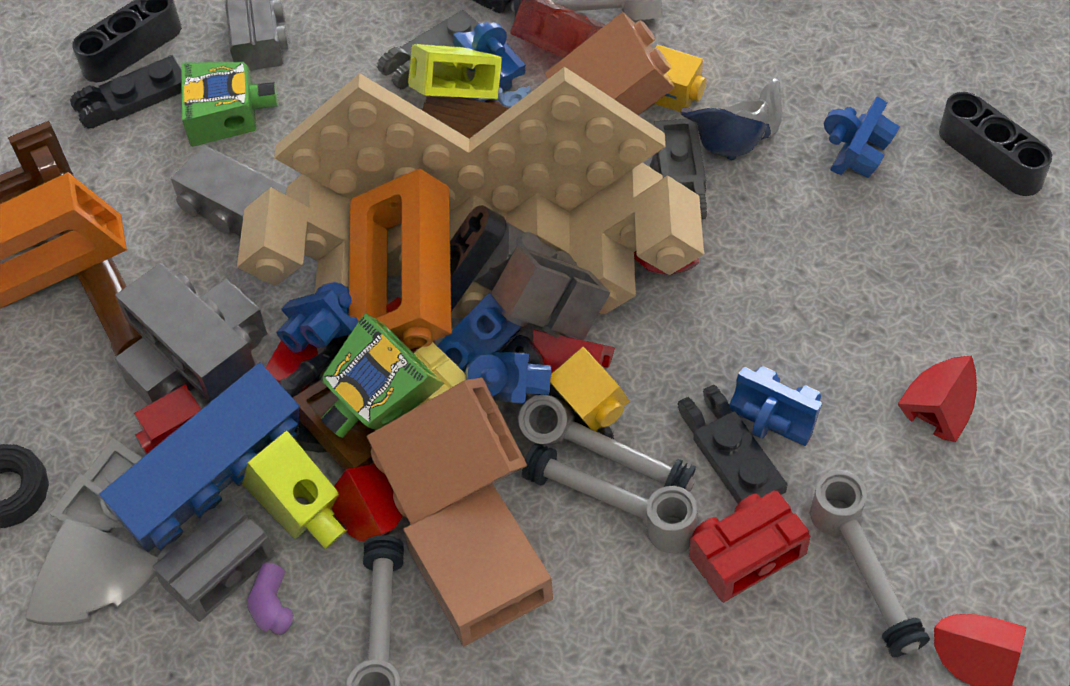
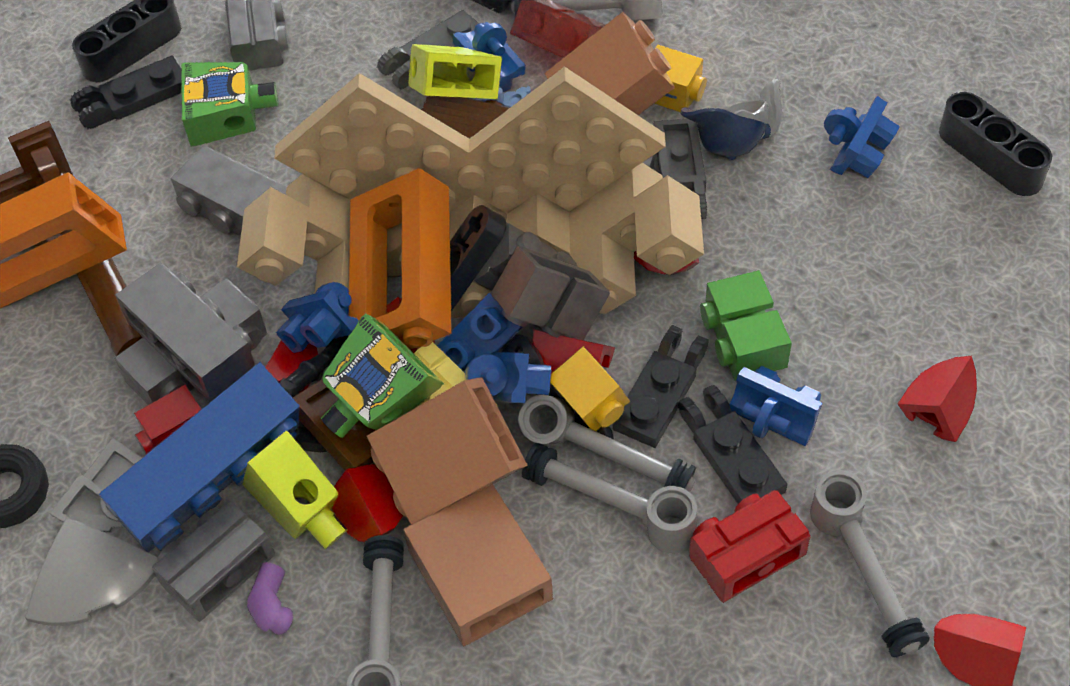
none -> black hinge [613,325,709,448]
none -> bright green piece [700,270,792,381]

